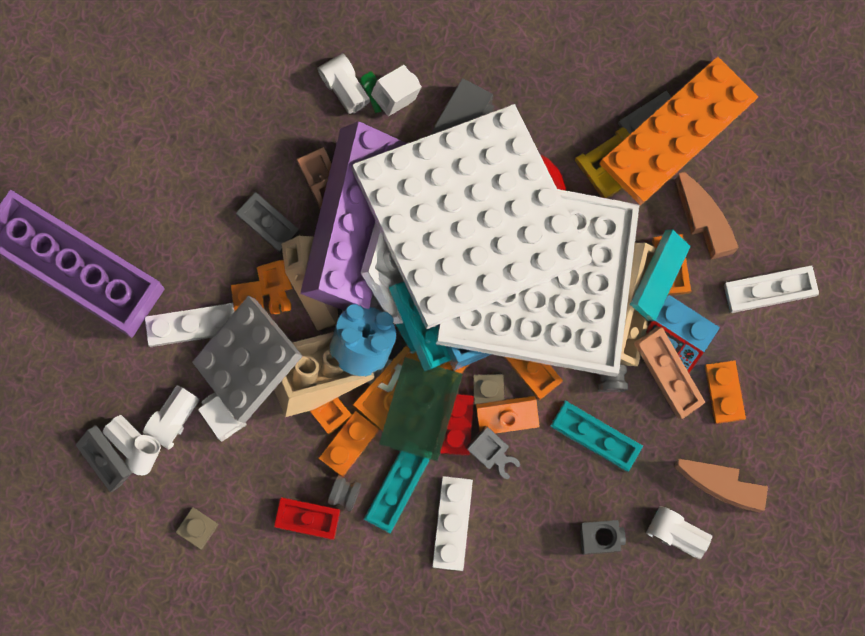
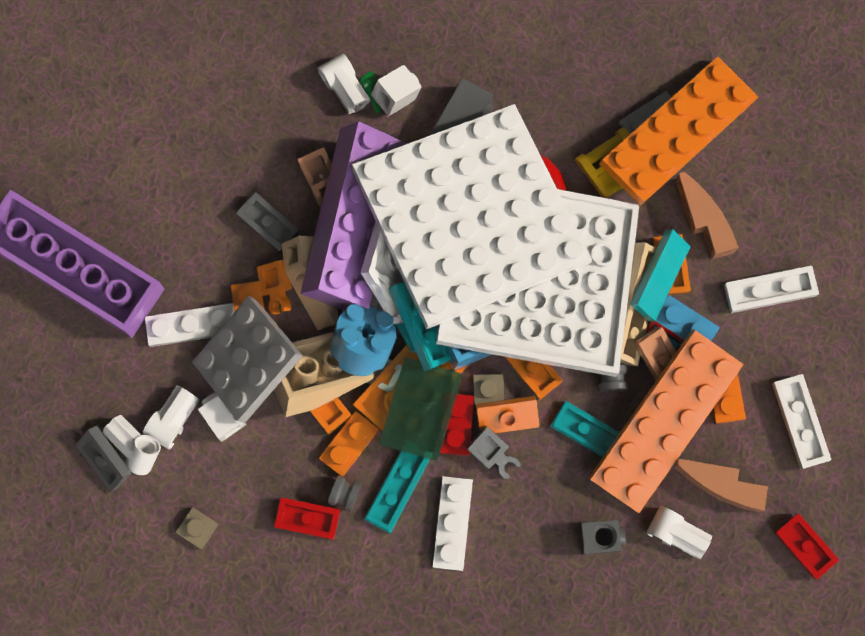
none -> orange plate [588,329,744,513]
none -> white plate [772,374,831,470]
none -> red plate [774,513,839,580]

